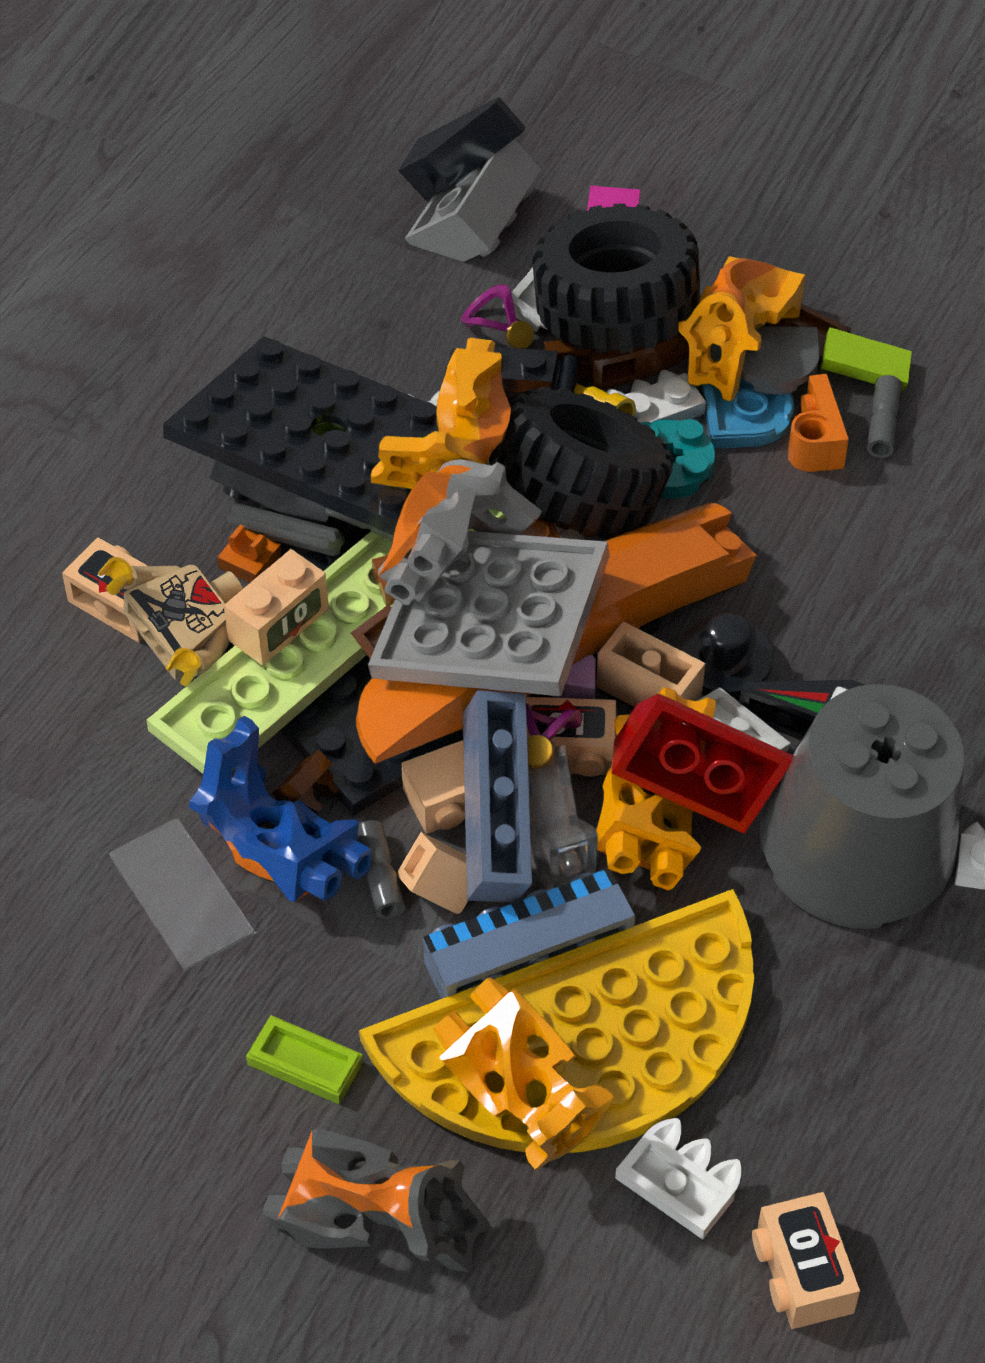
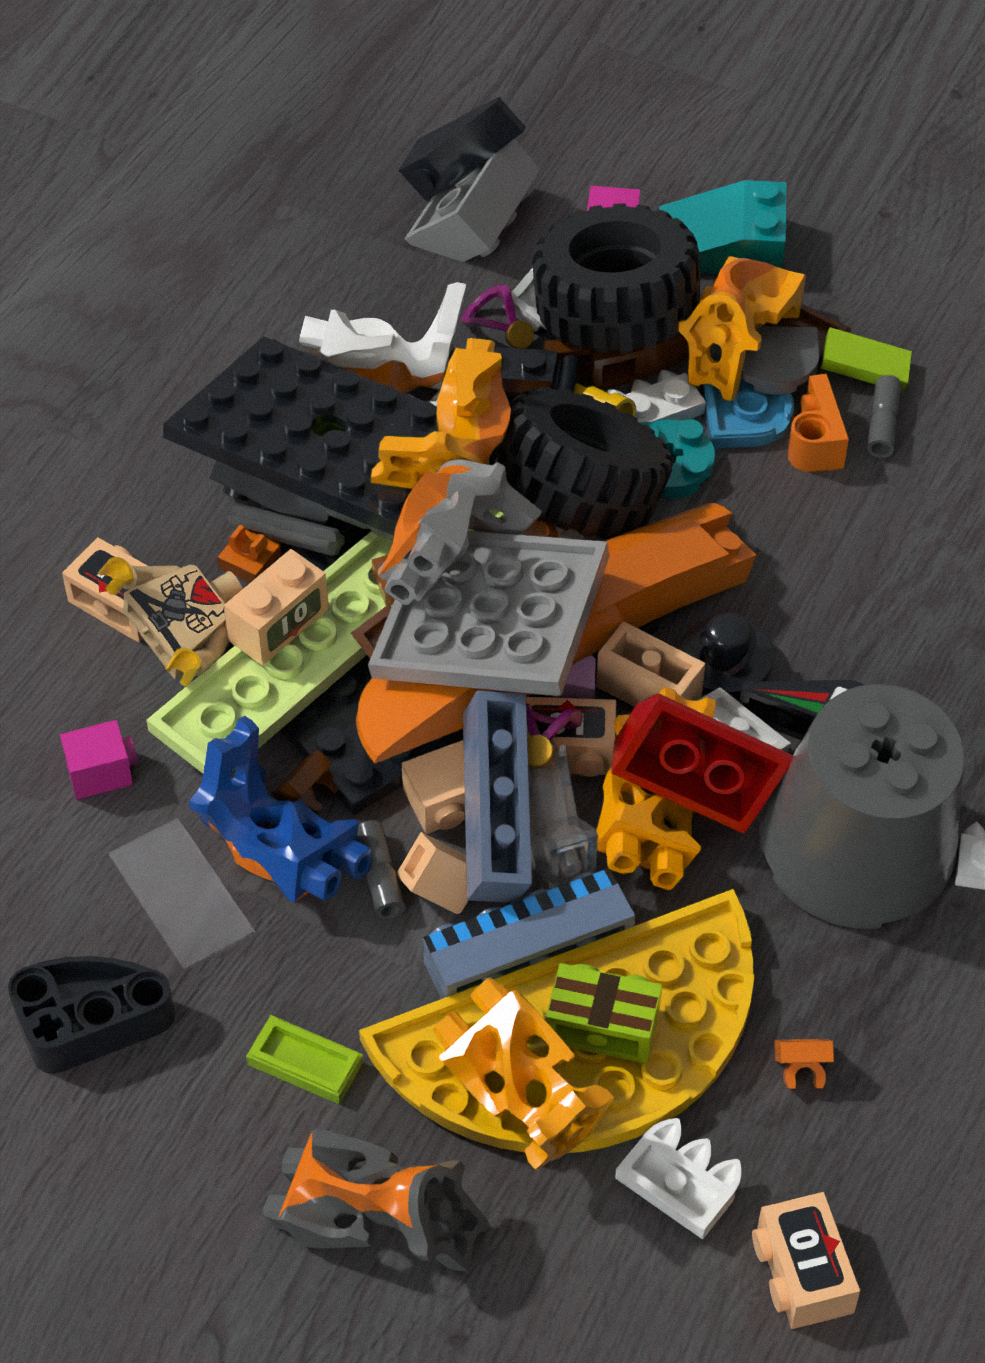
none -> black beam [8,956,176,1074]
none -> dark pink brick [60,720,138,800]
none -> white hips [299,282,466,394]
none -> lime brick [545,963,662,1064]
none -> teal slope [659,180,787,275]
none -> orange tile [774,1039,834,1089]

